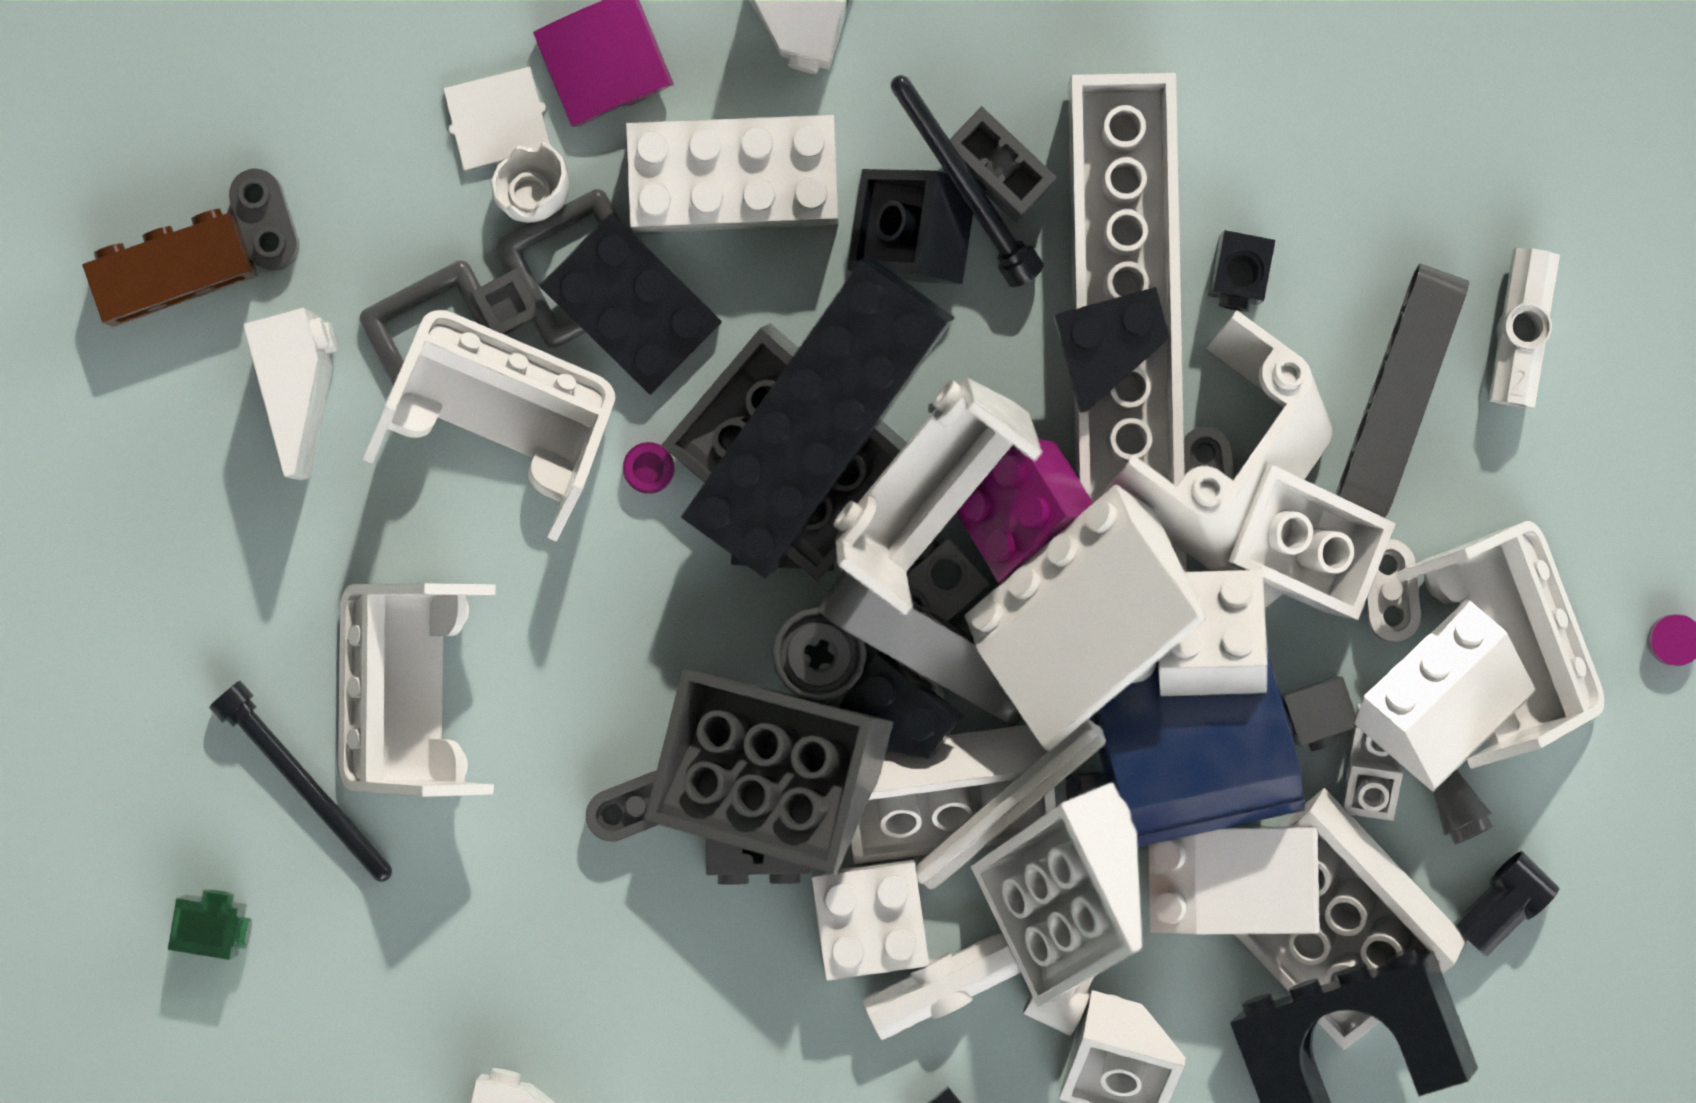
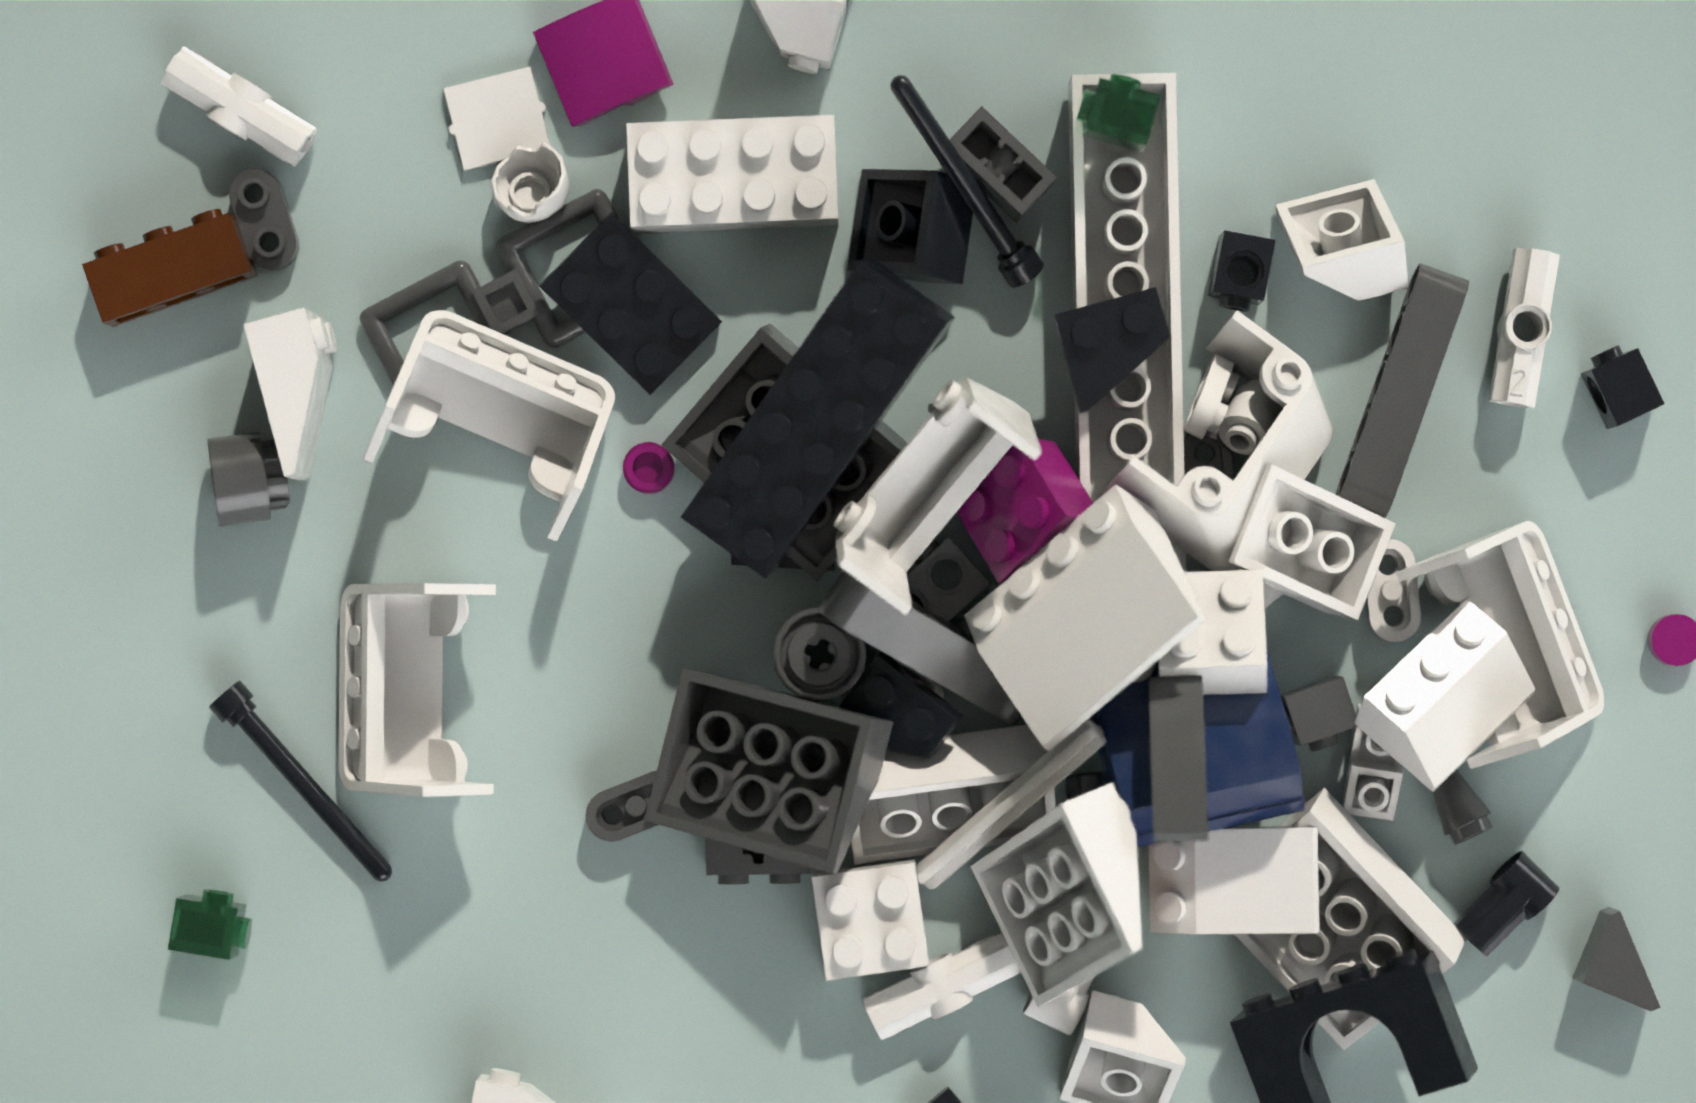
none -> white piece [161,47,318,167]
none -> dark grey piece [207,432,290,527]
none -> clear green brick [1076,74,1161,153]
none -> dark grey slope [1149,676,1208,842]
none -> white plate [1184,354,1239,439]
none -> white brick [1218,379,1283,455]
none -> white slope [1275,179,1409,301]
none -> dark grey slope [1572,907,1661,1011]
none -> black brick [1581,345,1665,429]

